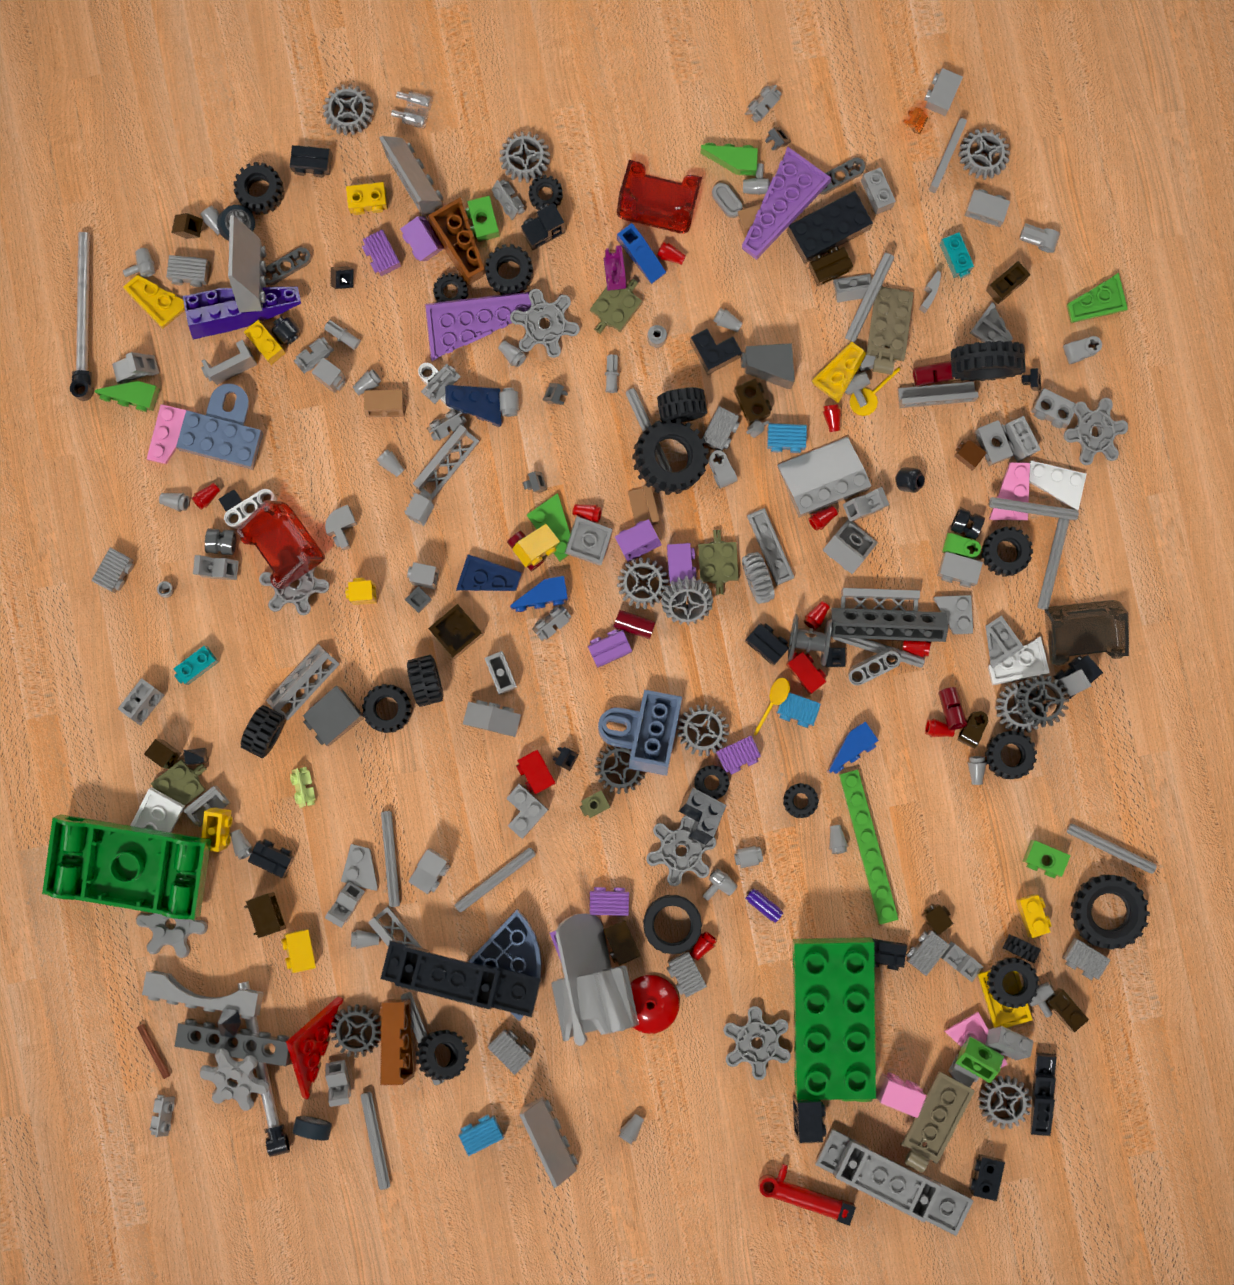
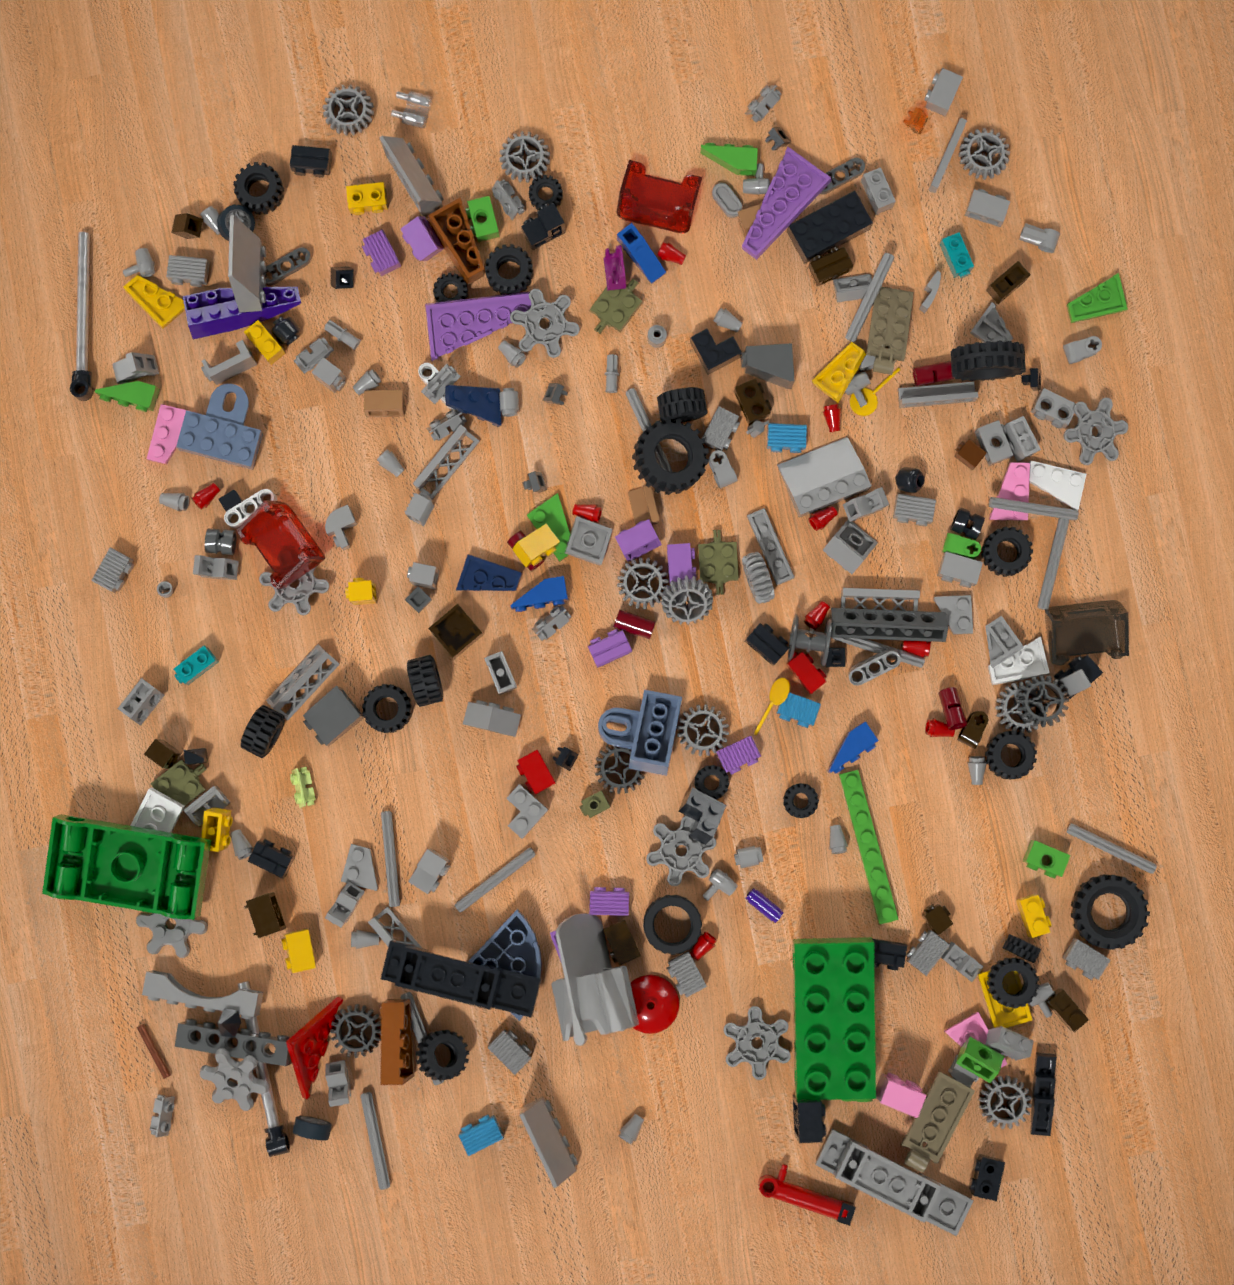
none -> light grey brick [893,494,936,526]

